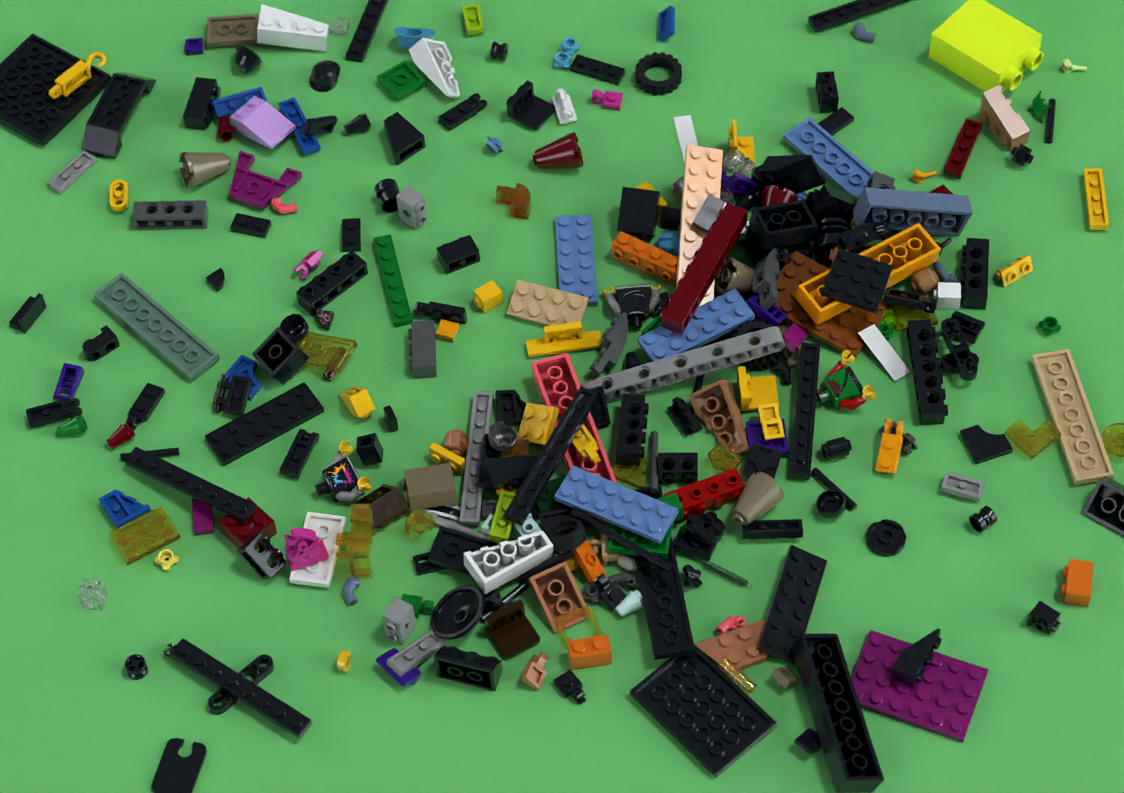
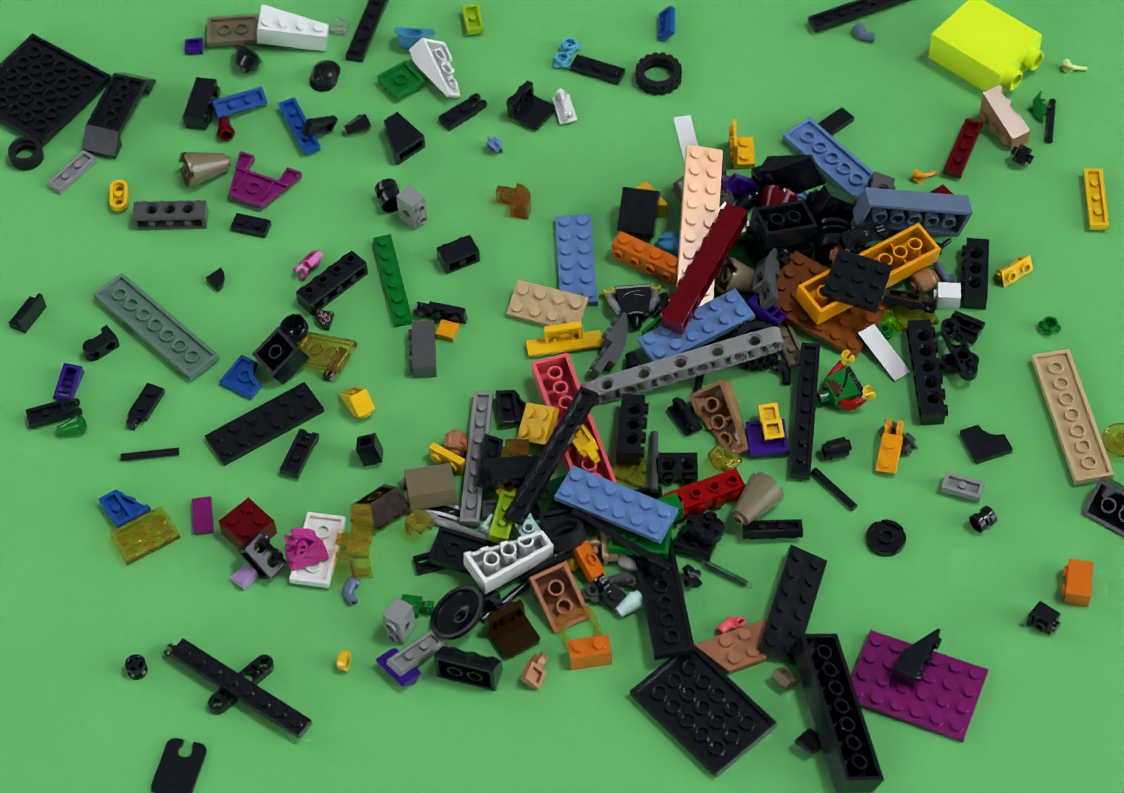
yellow piece [49,52,106,99] -> none
clear brick [77,578,108,611] -> none
dark red cone [106,423,136,449] -> none
black plate [124,447,257,523] -> none
light yellow plate [155,549,179,570] -> none
black plate [212,374,253,416] -> none
lavender slope [230,96,296,149] -> none
coral arm [271,197,297,214] -> none
torso [315,440,371,502] -> none
black plate [342,218,361,252] -> none
black tile [383,405,398,432] -> none
yellow brick [473,280,503,313] -> none
flat silver hair [488,422,518,451] -> none
black wheel [491,41,508,60] -> none
dark red cone [532,132,583,168] -> none
black plate [553,669,586,705] -> none
black plate [589,386,611,427] -> none
dark pink plate [591,89,623,111] -> none
black slope [661,207,681,231] -> none
tile [692,193,726,234] -> none
clear yellow pin [718,658,758,695] -> none
clear wheel [722,148,756,178] -> none
yellow bracket [737,366,779,411] -> none
black piece [743,443,782,479] -> none
magenta tile [782,322,808,352] -> none
black brick [815,71,839,113] -> none
black hair [816,490,846,519] -> none
clear yellow plate [1005,419,1061,460] -> none
none -> black tyre [8,136,44,170]
none -> lavender slope [230,565,259,590]

